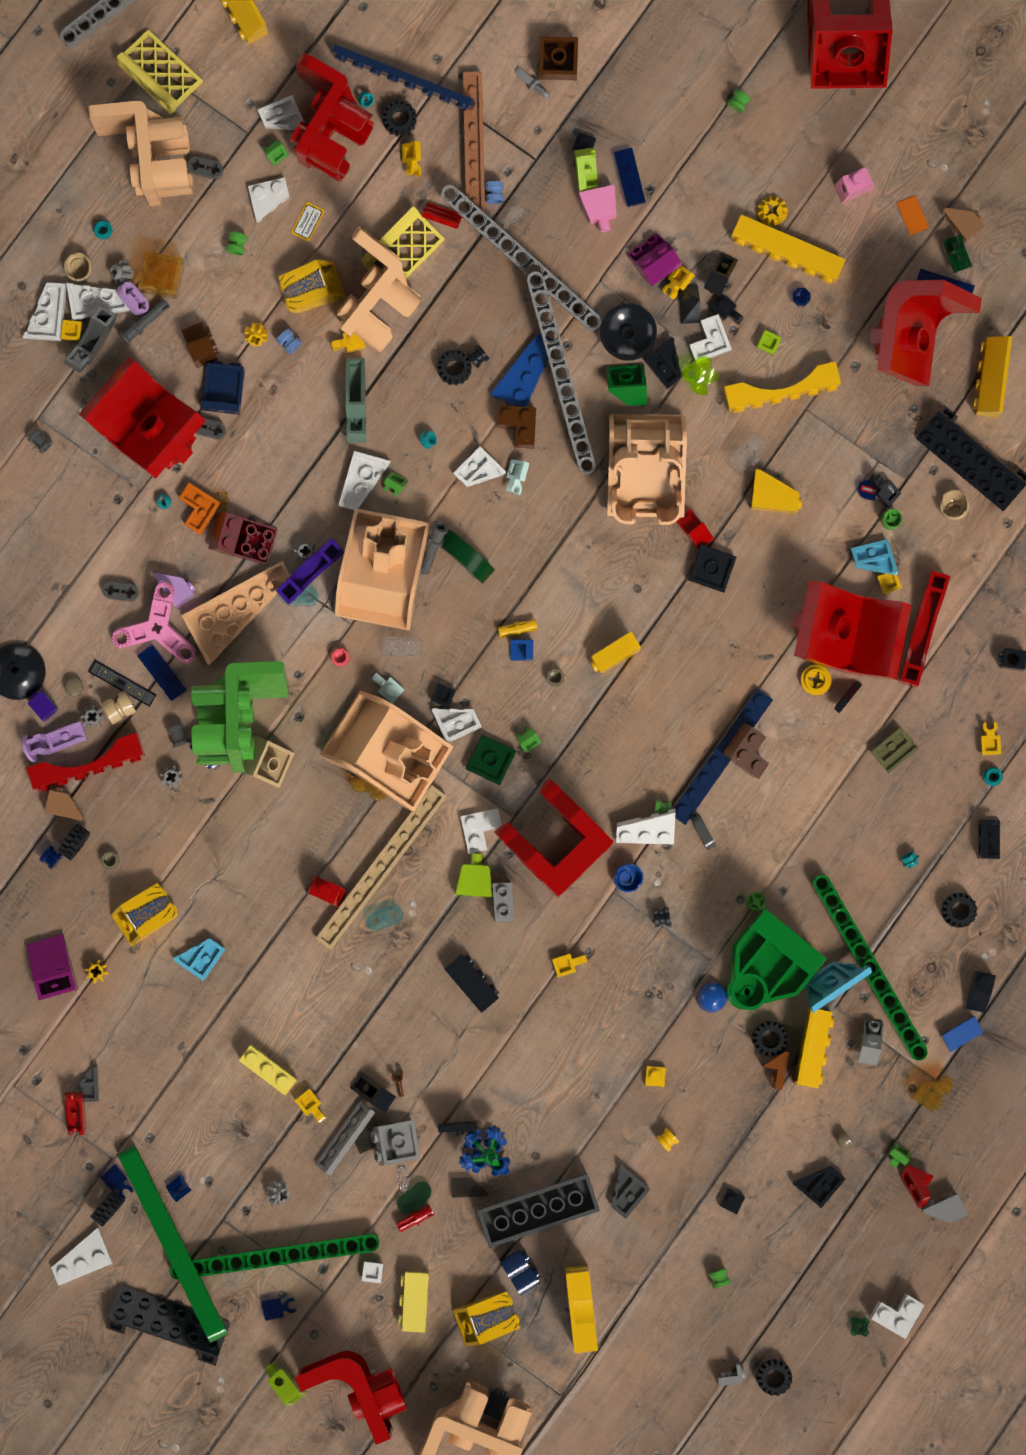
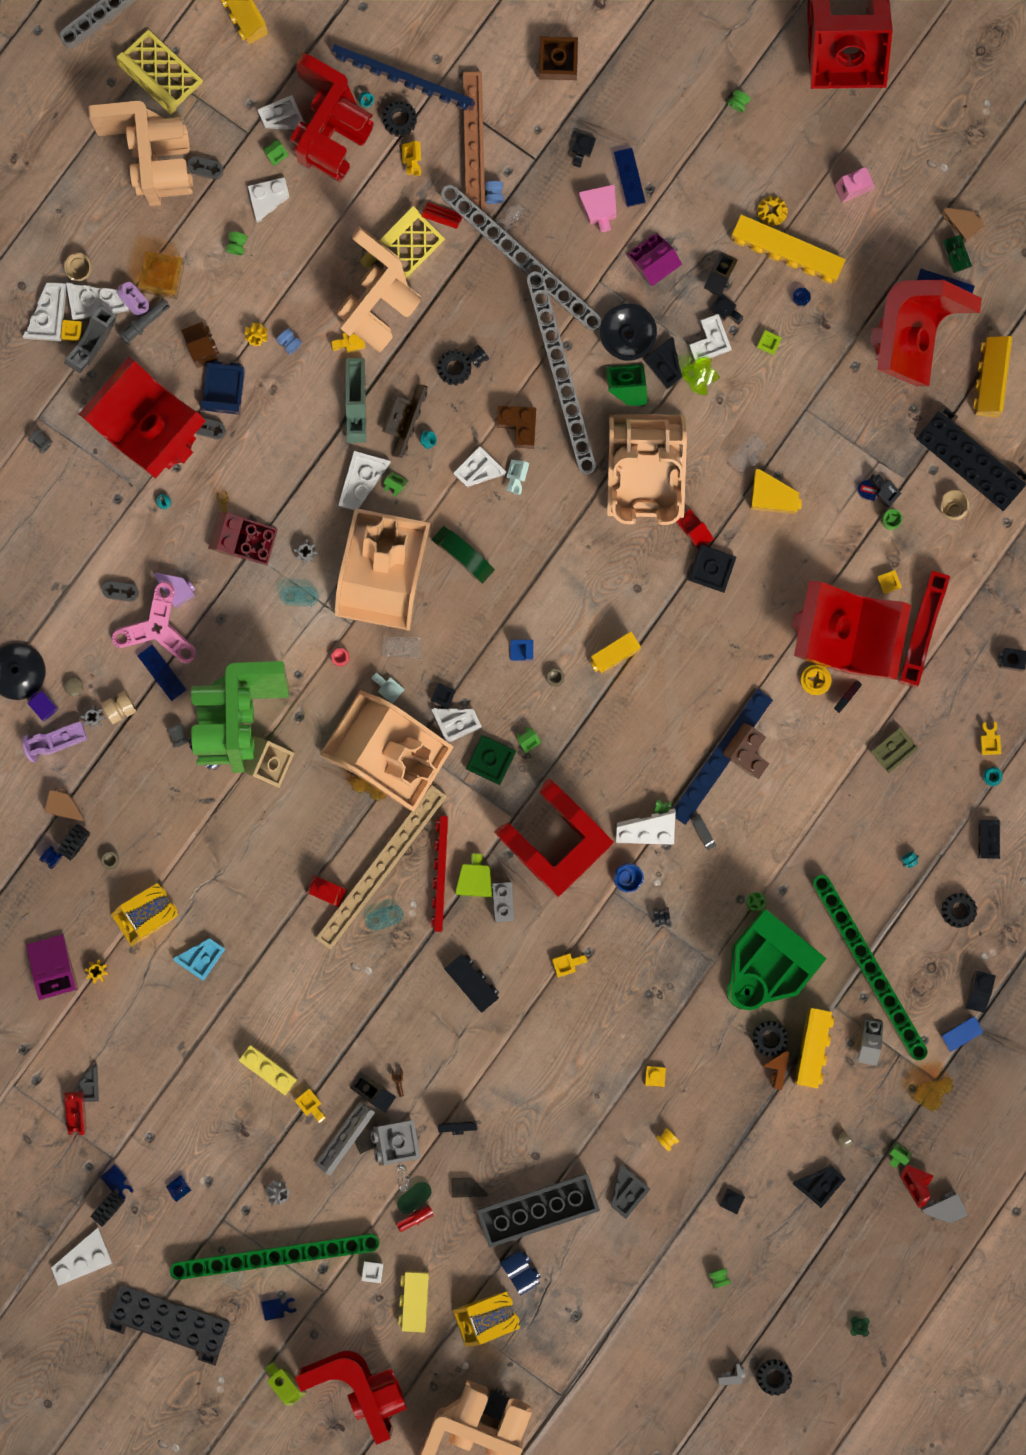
red arch [26,733,145,793] -> none
sticker [88,660,156,707] -> none
teal plate [93,220,113,240] -> none
light grey gear [110,260,134,284] -> none
green beam [117,1145,228,1343] -> none
light grey gear [160,766,184,789] -> none
orange plate [179,483,222,535] -> none
light nougat wing [181,561,290,666] -> none
dark purple arch [275,537,344,605] -> none
yellow slope [278,260,345,313] -> none
sticker [291,201,325,242] -> none
dark grey pin [420,521,449,575] -> none
blue plant [459,1125,510,1176] -> none
white plate [461,808,502,854] -> none
blue wing [490,333,554,407] -> none
yellow pin [498,618,538,639] -> none
light grey piece [515,67,549,98] -> none
yellow tile [565,1265,598,1353] -> none
lime hinge [574,148,598,192] -> none
yellow plate [662,265,695,299] -> none
black slope [679,285,700,324] -> none
blue hair [697,982,727,1013] -> none
yellow arch [723,361,841,413] -> none
medium azure wing [805,961,872,1013] -> none
medium azure wing [851,539,898,575] -> none
white brick [870,1293,924,1339] -> none
orange sticker [896,195,929,236] -> none
none -> dark brown bracket [382,385,428,458]
none -> red plate [431,816,448,932]

